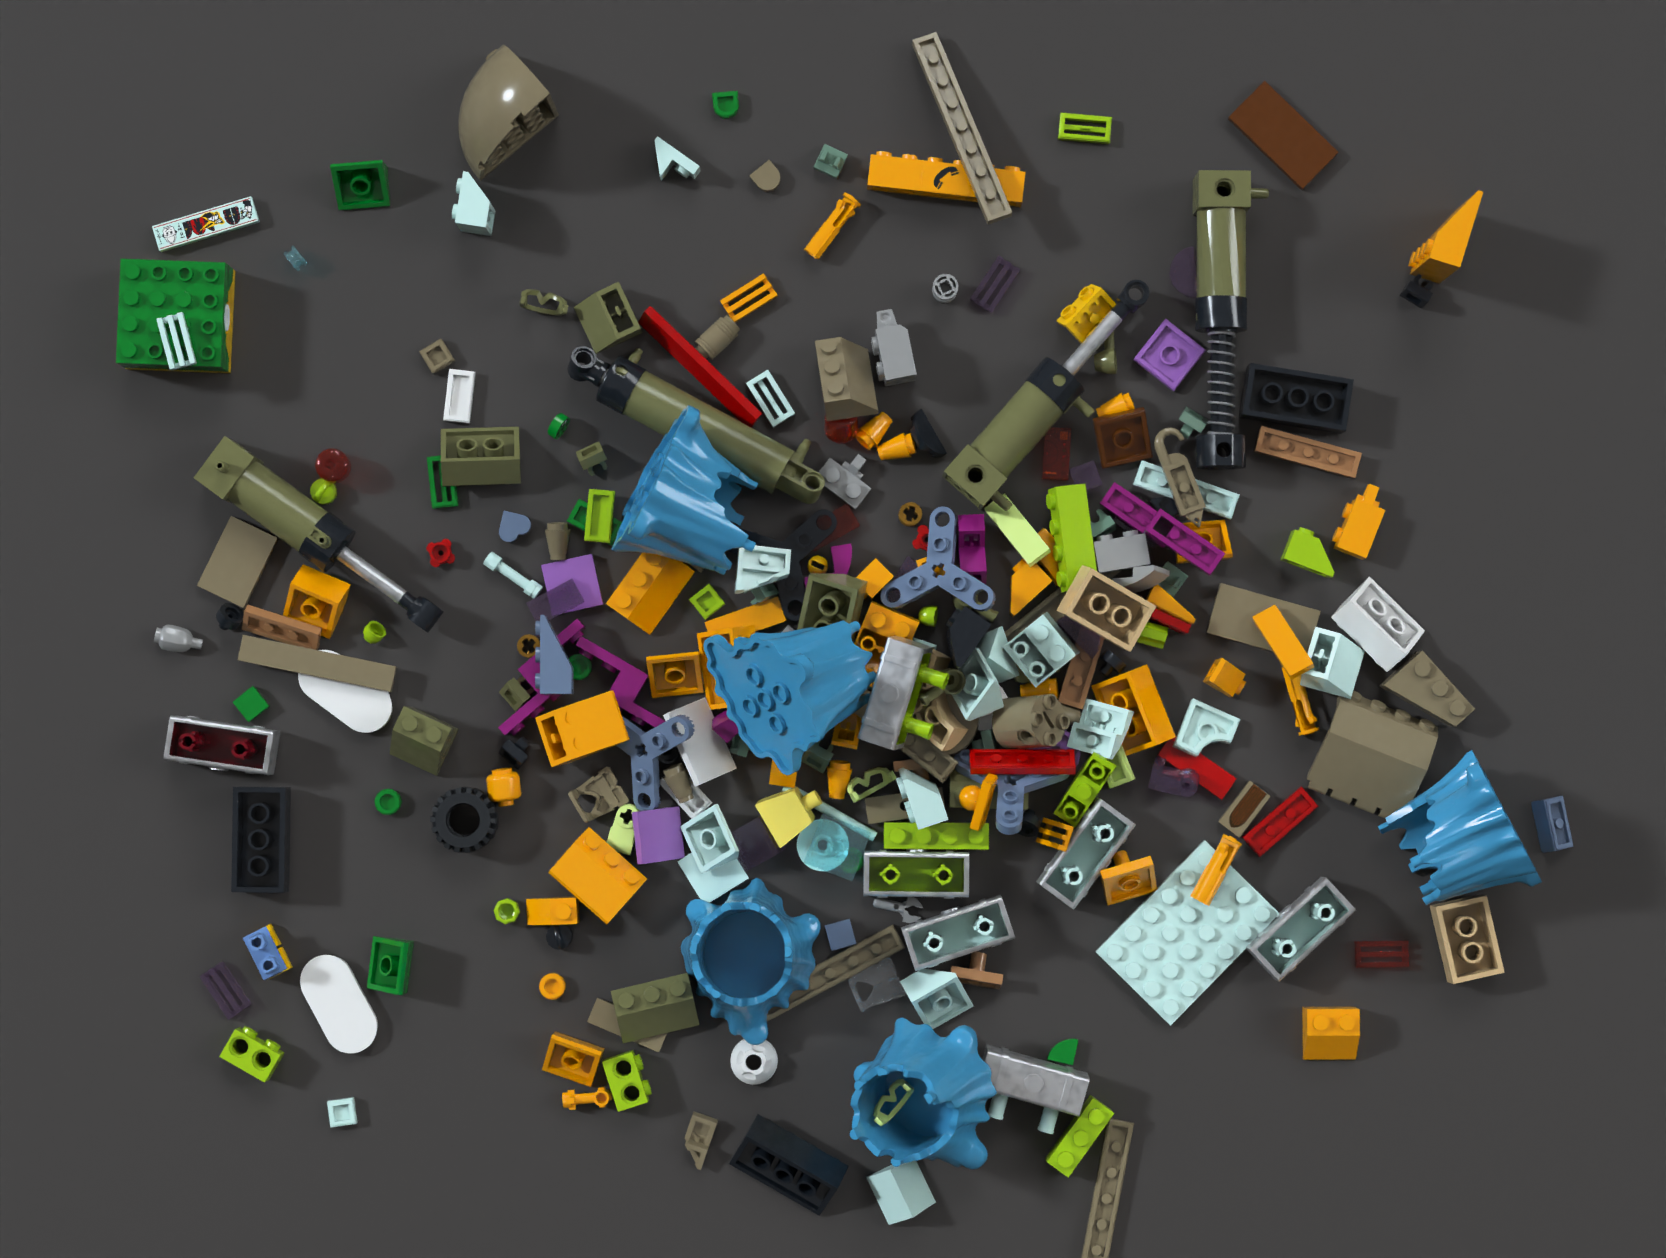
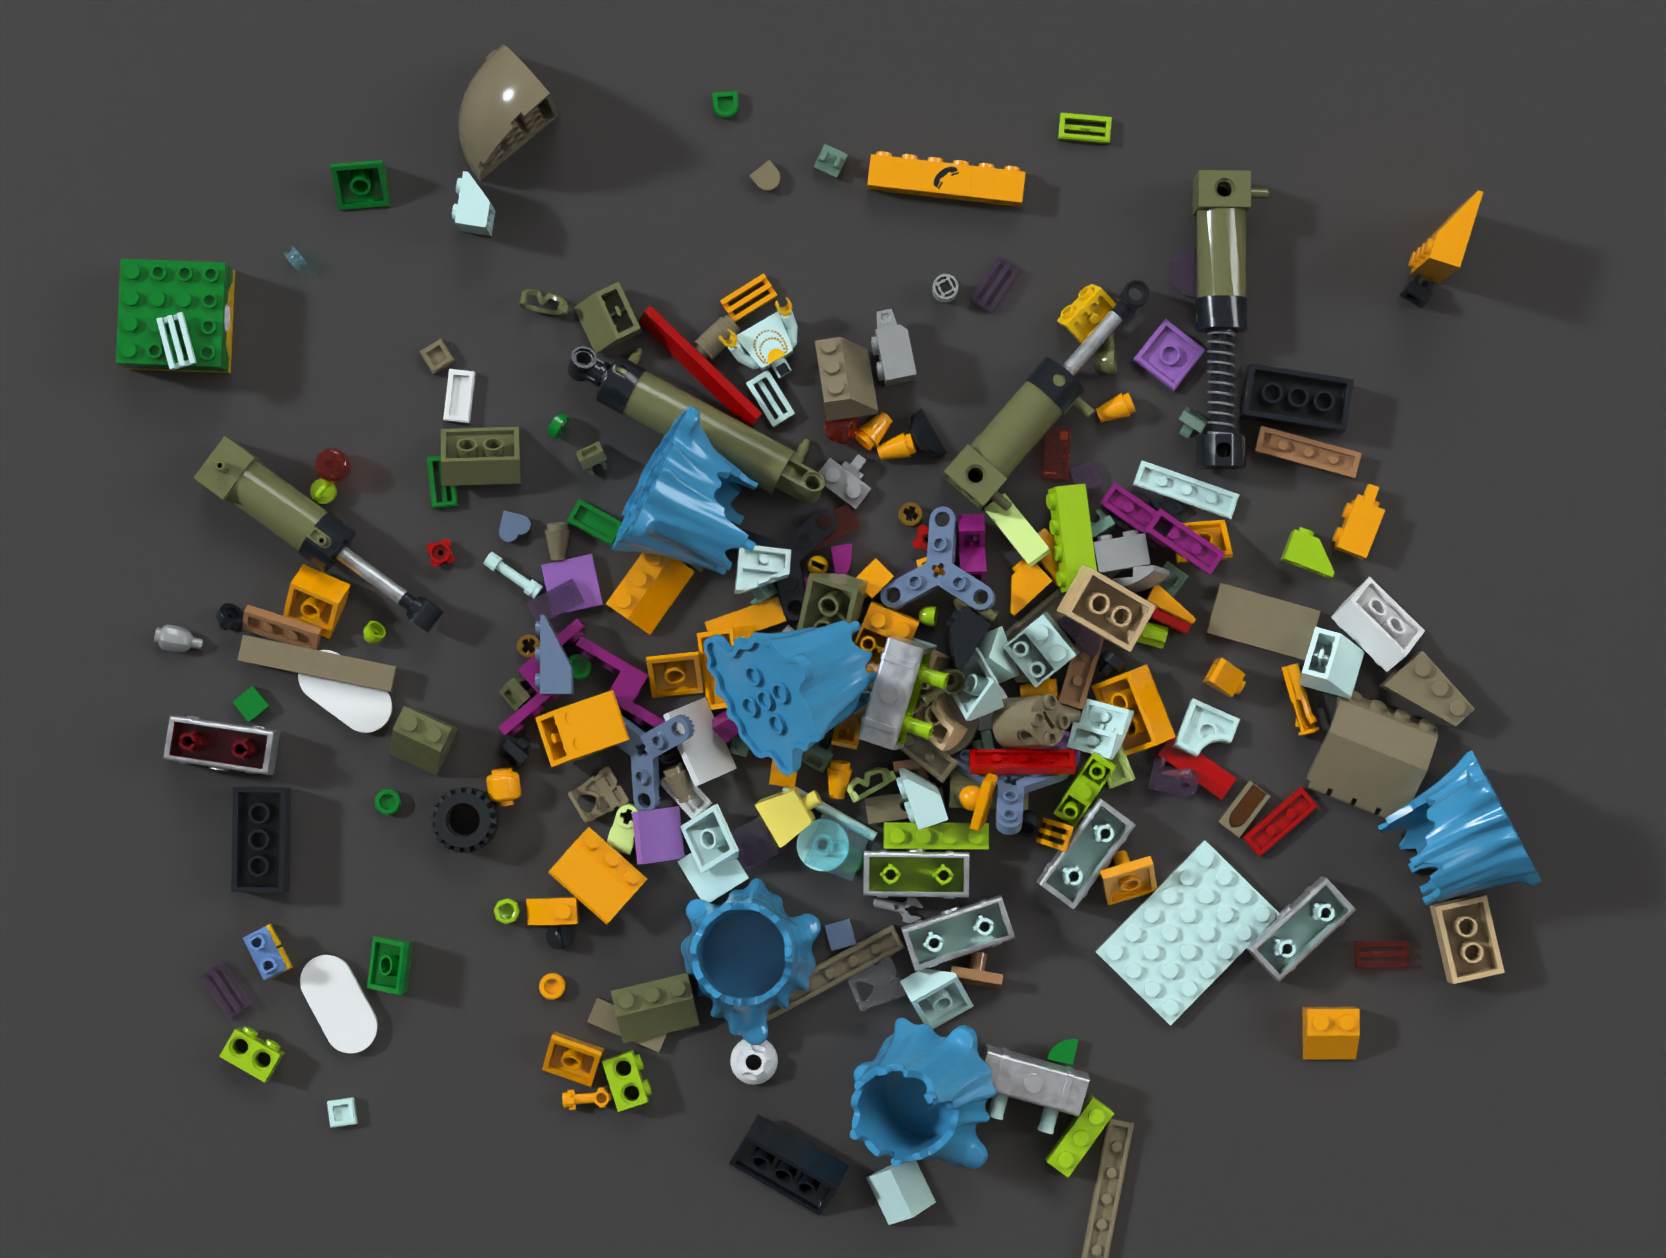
tile [152,196,260,252] -> none
dark tan tile [197,516,279,608] -> none
lime tile [584,489,615,544] -> none
light aqua slope [654,136,701,181] -> none
dark tan slope [685,1111,718,1170] -> none
lime tile [689,584,725,620] -> none
light orange piece [804,192,861,260] -> none
yellowish green helmet [873,1079,914,1126] -> none
dark tan plate [912,32,1013,225] -> none
reddish brown tile [1093,407,1153,469] -> none
dark tan plate [1154,428,1206,528] -> none
light orange piece [1191,834,1242,906] -> none
reddish brown tile [1228,81,1338,190] -> none
light orange tile [1252,605,1314,680] -> none
sand blue slope [1531,796,1574,853] -> none
none -> light aqua torso [719,297,798,378]

